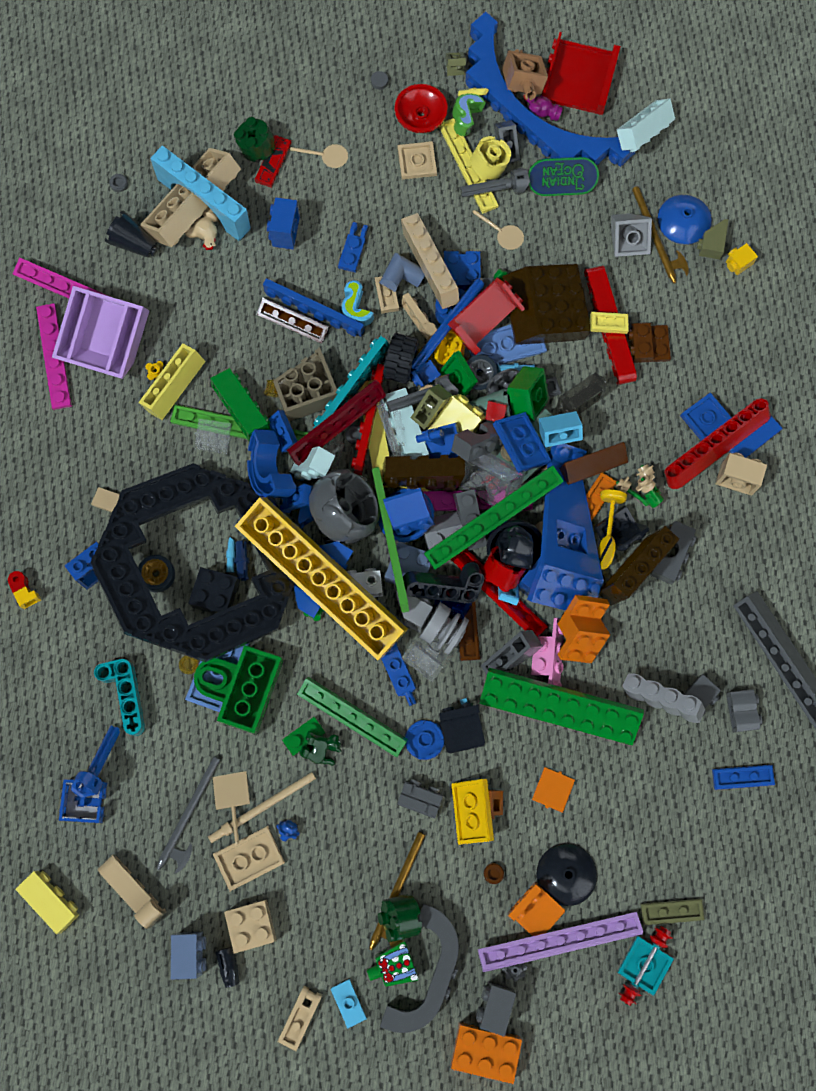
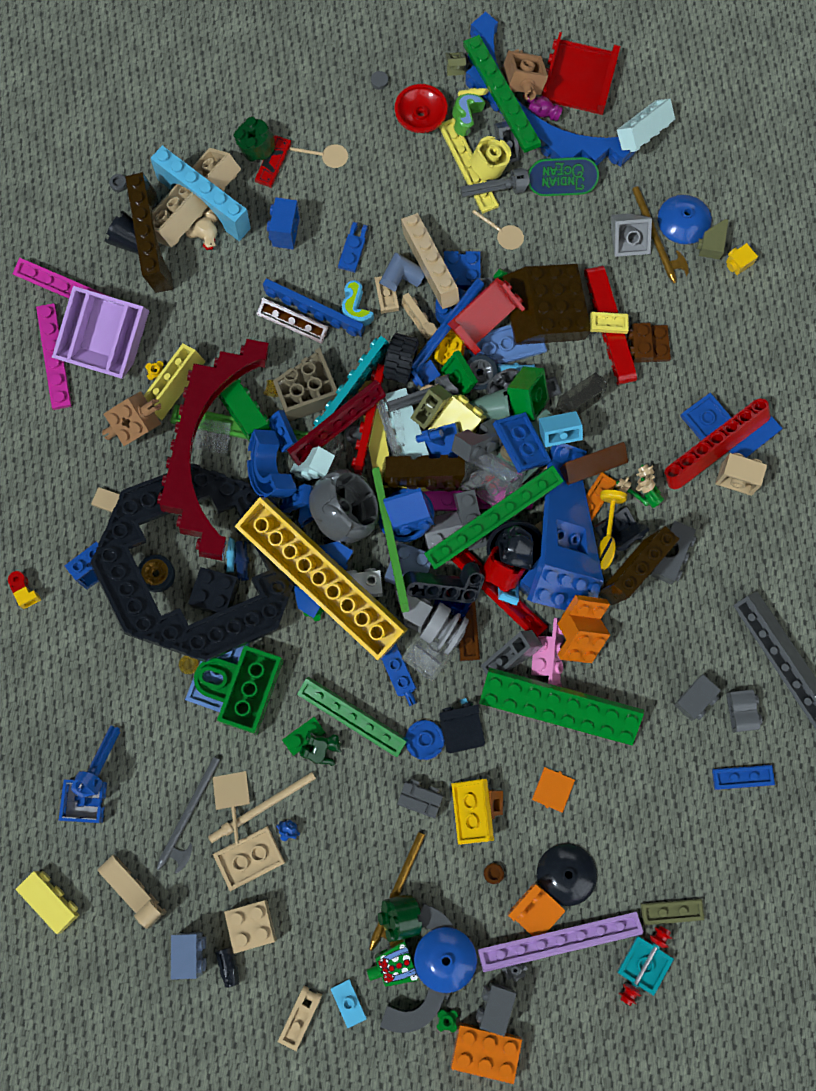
teal beam [94,659,145,736] -> none
tan tile [397,141,437,180] -> none
red tile [485,400,508,422] -> none
light grey brick [622,673,705,723] -> none
none -> medium nougat brick [102,391,161,446]
none -> dark brown arch [125,172,174,293]
none -> dark red arch [157,339,269,561]
none -> blue dish [414,927,477,993]
none -> green plate [437,1010,458,1033]
none -> green plate [463,35,541,153]

